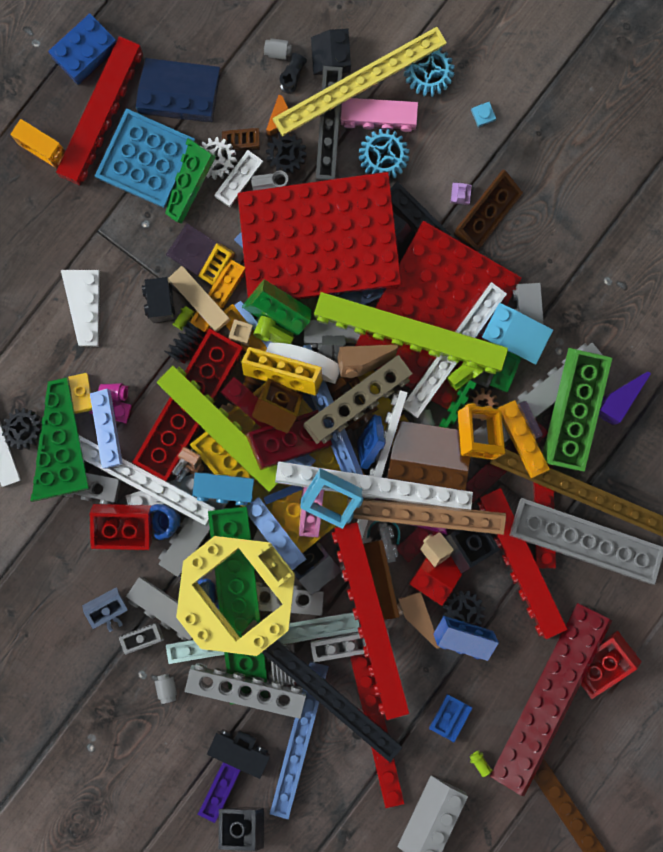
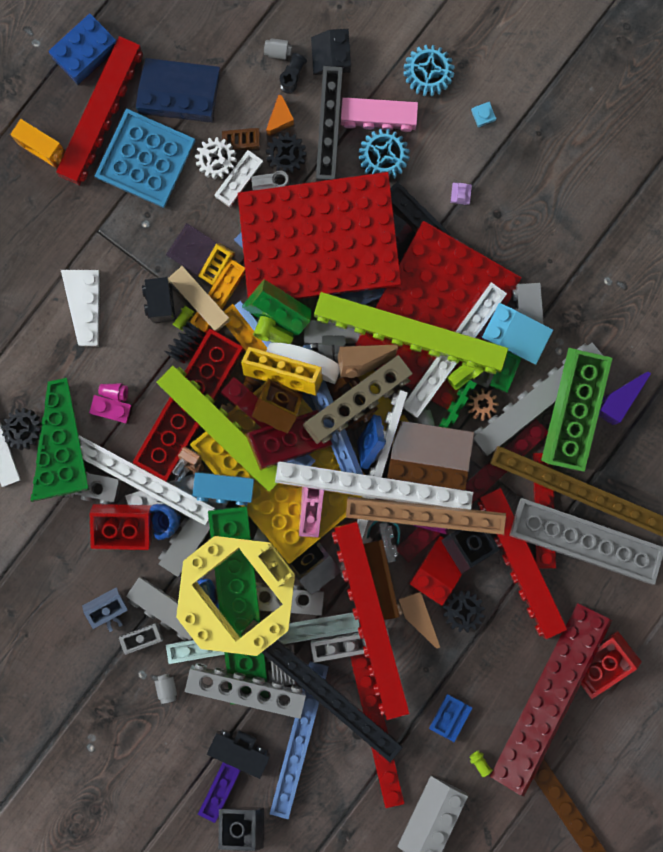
yellow plate [69,373,92,414] -> none
light blue plate [90,389,123,469] -> none
green wing [165,138,216,224] -> none
tan panel [229,319,253,346] -> none
light blue plate [247,497,306,570] -> none
dark blue tile [263,485,302,505] -> none
light yellow plate [273,27,447,137] -> none
medium azure window [300,468,364,529] -> none
tan brick [420,532,454,567] -> none
brick [433,616,499,661] -> none
reddish brown slope [454,169,523,251] -> none
light orange window [458,403,505,460] -> none
light orange plate [497,400,550,478] -> none
clear purple tile [517,401,543,439] -> none

